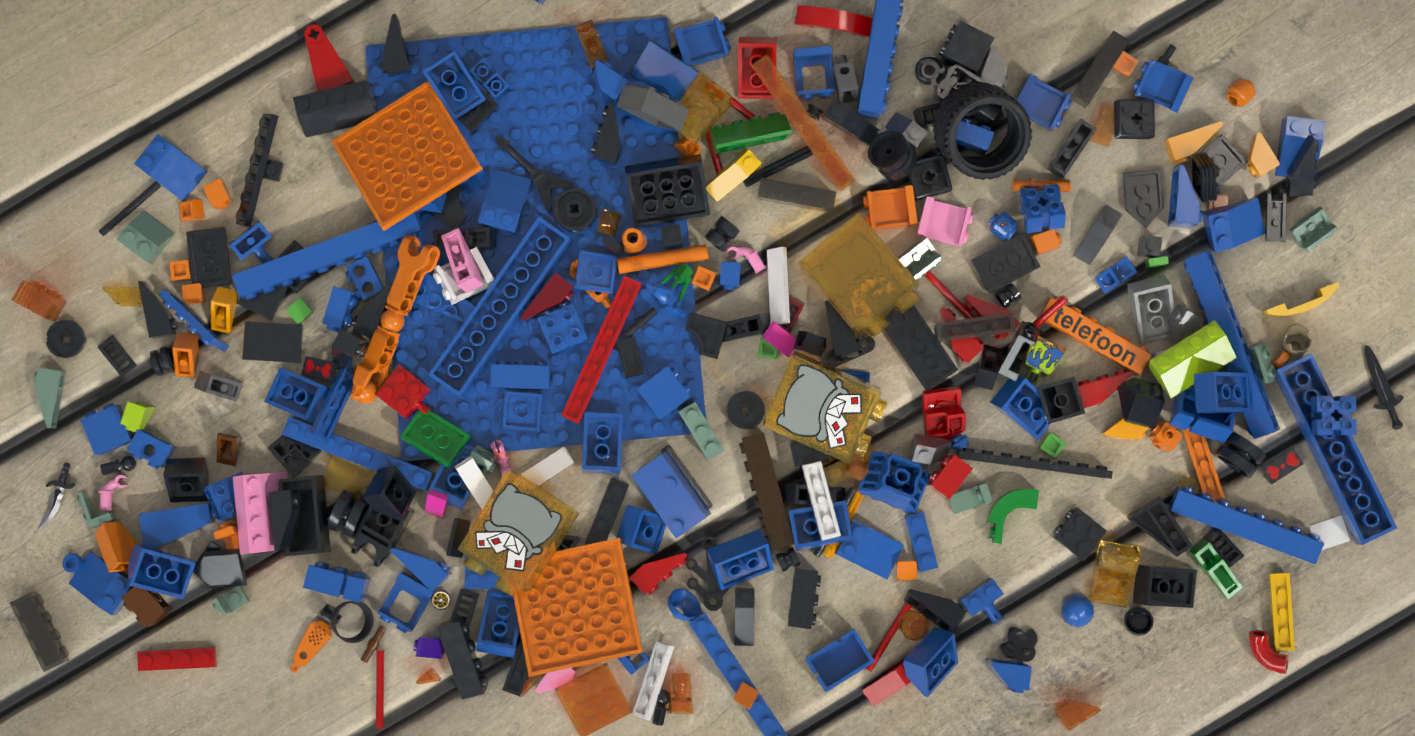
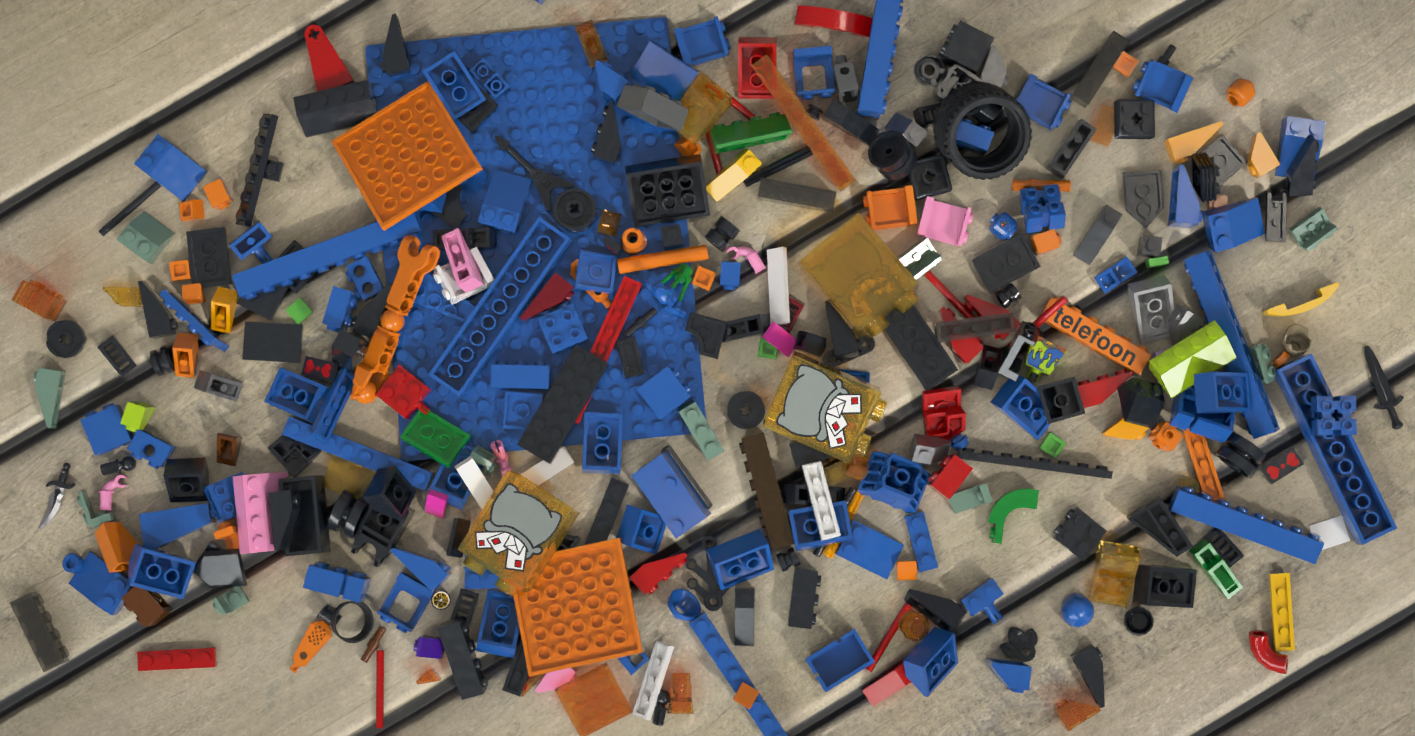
none -> black plate [517,345,610,464]
none -> black slope [1070,645,1105,708]

